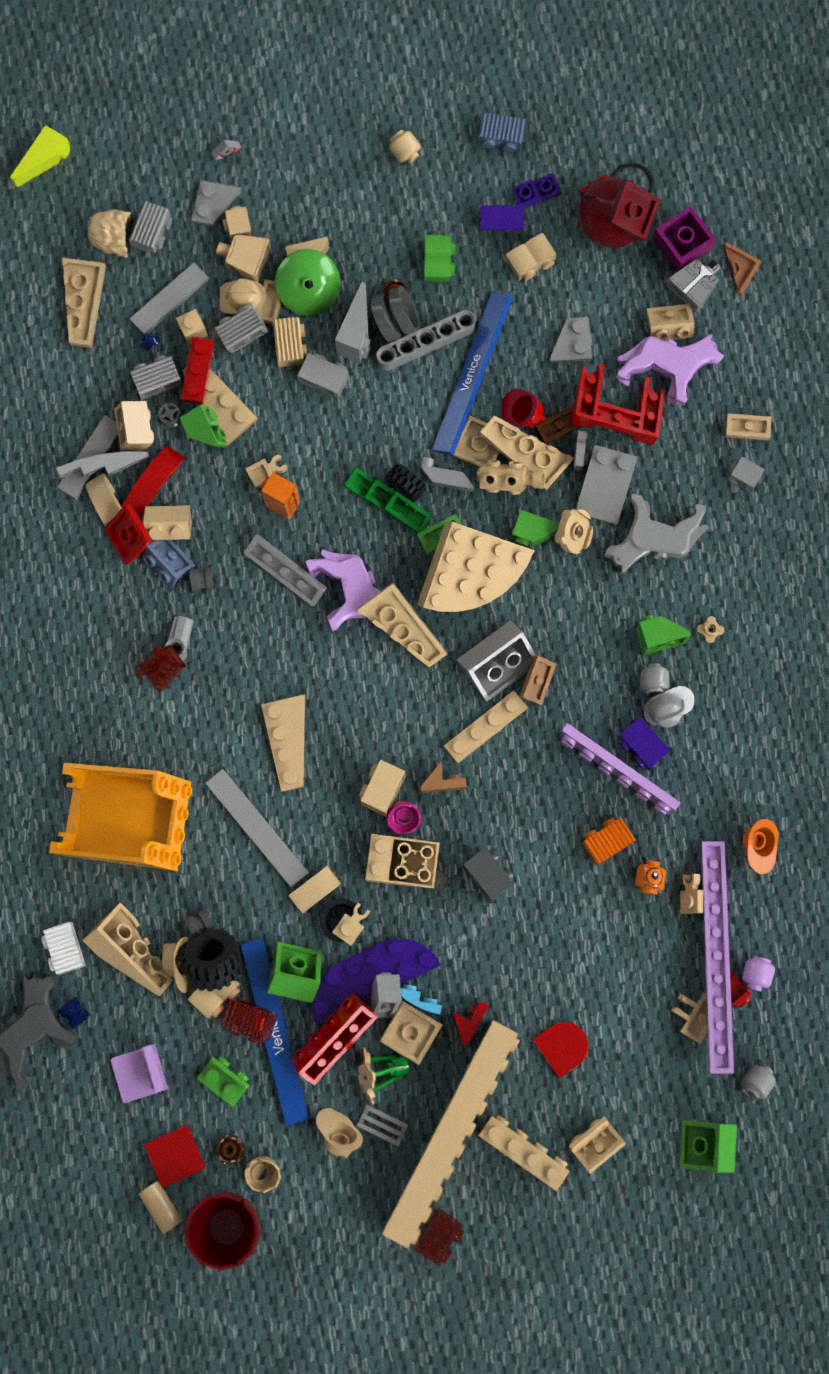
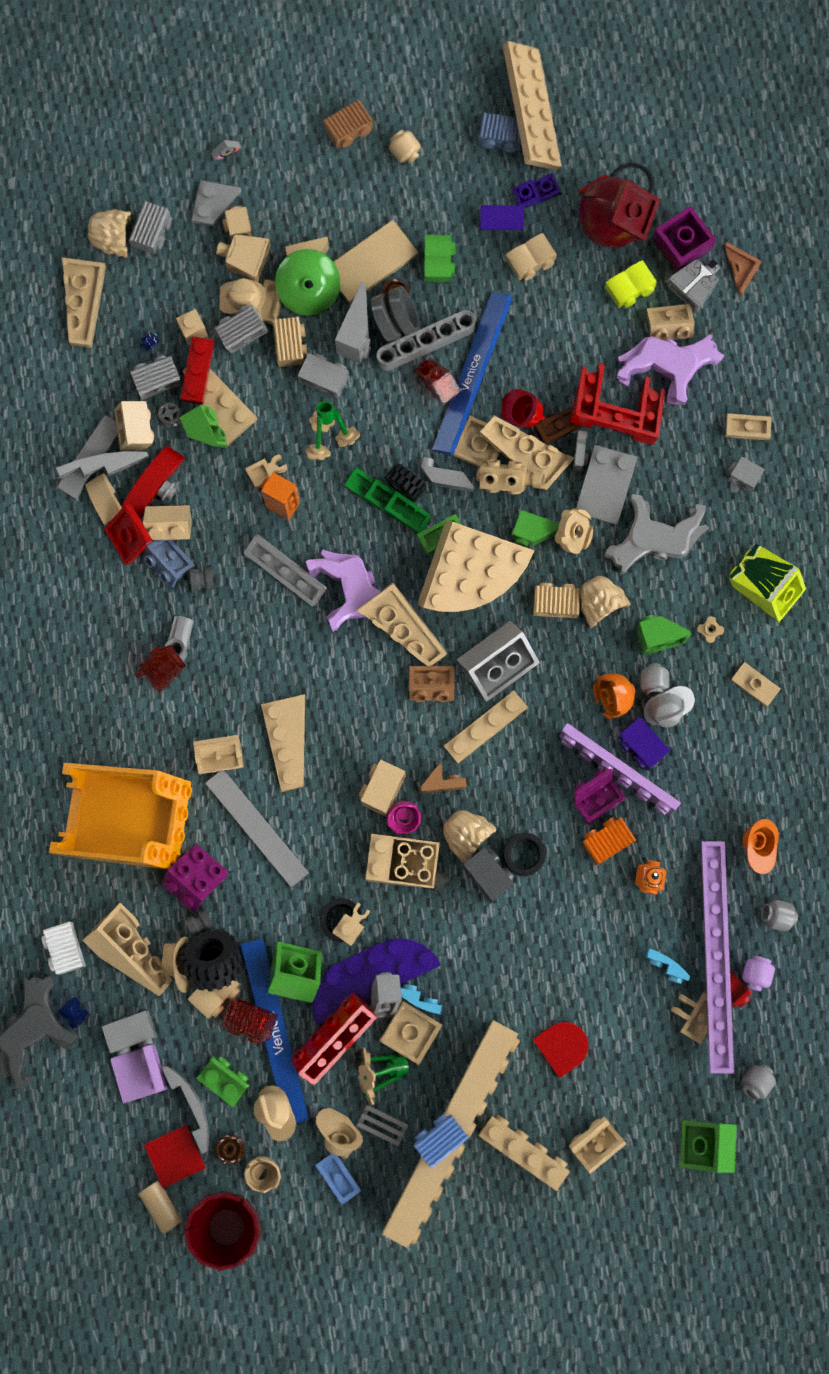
neon yellow slope [10,125,70,187] -> none
light grey tile [130,263,209,335] -> none
tan slope [288,865,341,913] -> none
clear red bracket [414,1208,464,1266] -> none
red slope [453,1001,489,1046] -> none
medium nougat plate [519,655,556,706] -> none
light grey wing [550,317,592,363] -> none
tan plate [680,874,704,914] -> none
none -> light grey brick [102,1011,157,1056]
none -> light grey plate [157,480,176,501]
none -> magenta bracket [161,845,228,913]
none -> light grey slope [162,1066,209,1154]
none -> tan hinge [194,735,244,774]
none -> tan piece [254,1085,296,1141]
none -> plant [305,401,360,460]
none -> medium blue plate [316,1154,361,1205]
none -> medium nougat brick [323,100,373,149]
none -> tan tile [334,220,419,304]
none -> medium nougat bracket [409,666,455,702]
none -> clear red slope [413,358,460,404]
none -> medium blue brick [414,1114,469,1168]
none -> tan hair [443,810,496,863]
none -> black tyre [502,832,546,877]
none -> tan plate [503,41,562,170]
none -> tan brick [533,583,580,619]
none -> magenta bracket [573,768,626,825]
none -> tan hair [580,576,631,628]
none -> orange cylinder [593,673,635,719]
none -> neon yellow brick [605,260,657,309]
none -> medium azure slope [645,949,690,984]
none -> slope [729,544,806,622]
none -> tan plate [730,662,781,707]
none -> light grey head [762,899,798,932]

